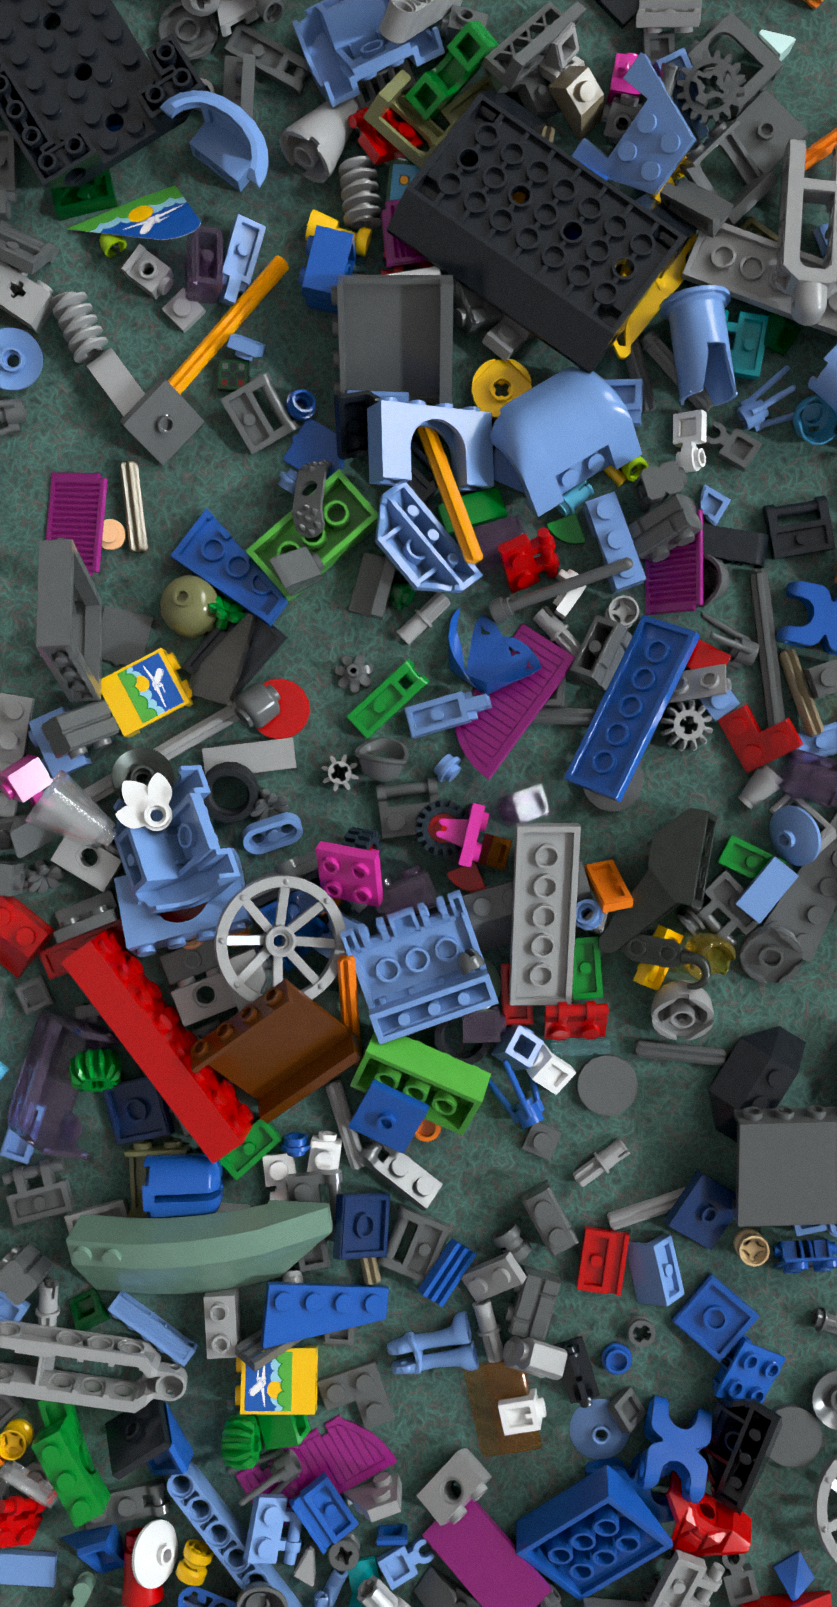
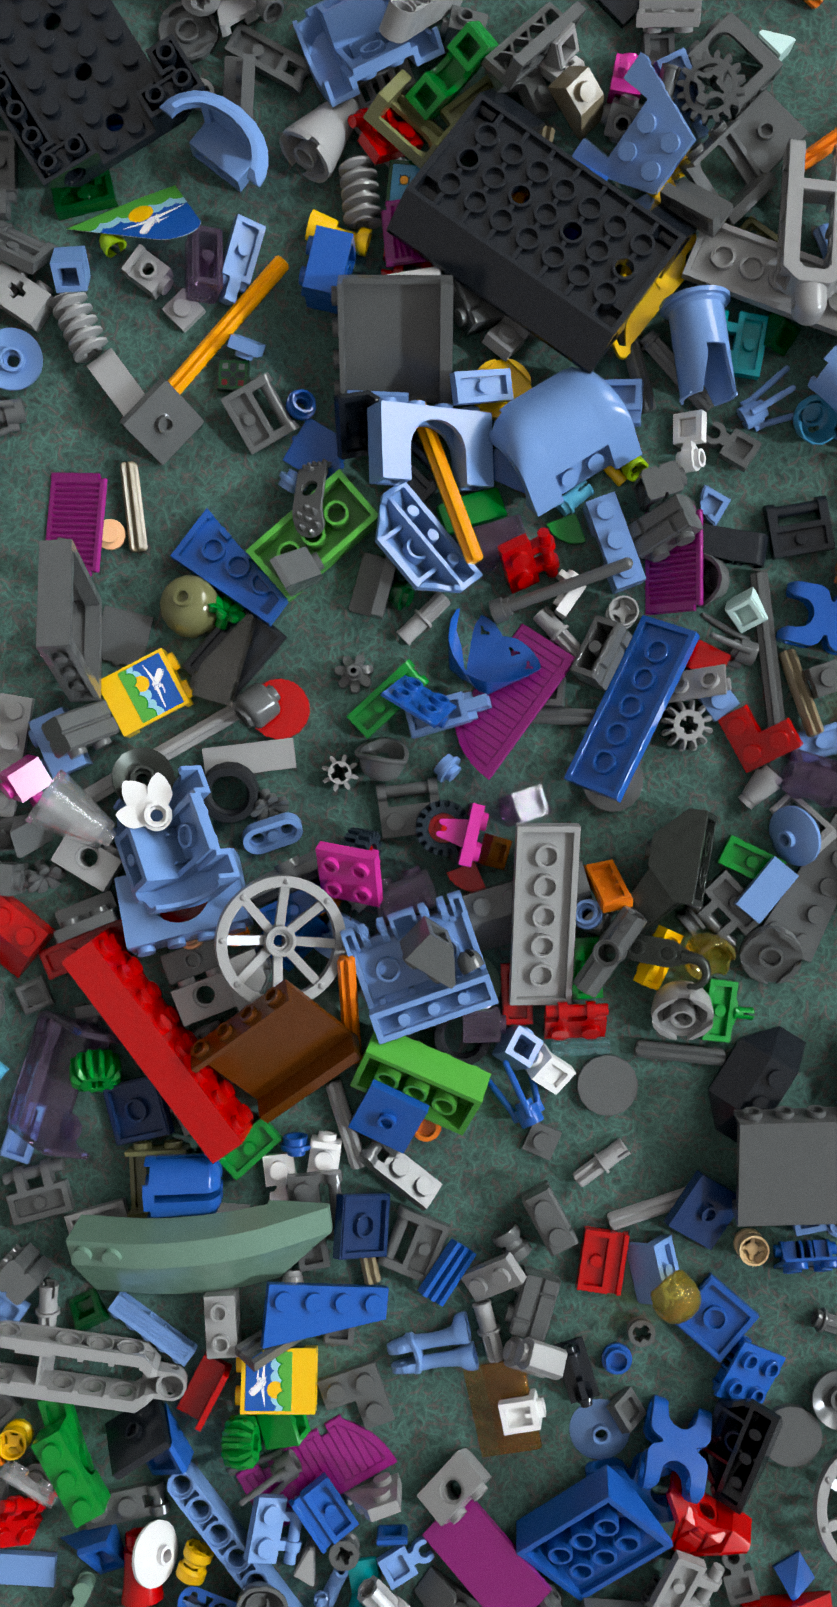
none -> medium blue brick [50,245,91,293]
none -> red panel [176,1351,232,1432]
none -> blue hinge [380,675,457,729]
none -> dark grey slope [399,916,456,989]
none -> plate [449,368,514,406]
none -> dark grey piece [573,905,648,997]
none -> clear yellow hair [650,1270,702,1324]
none -> green plate [698,978,755,1043]
none -> light aqua slope [725,587,768,633]

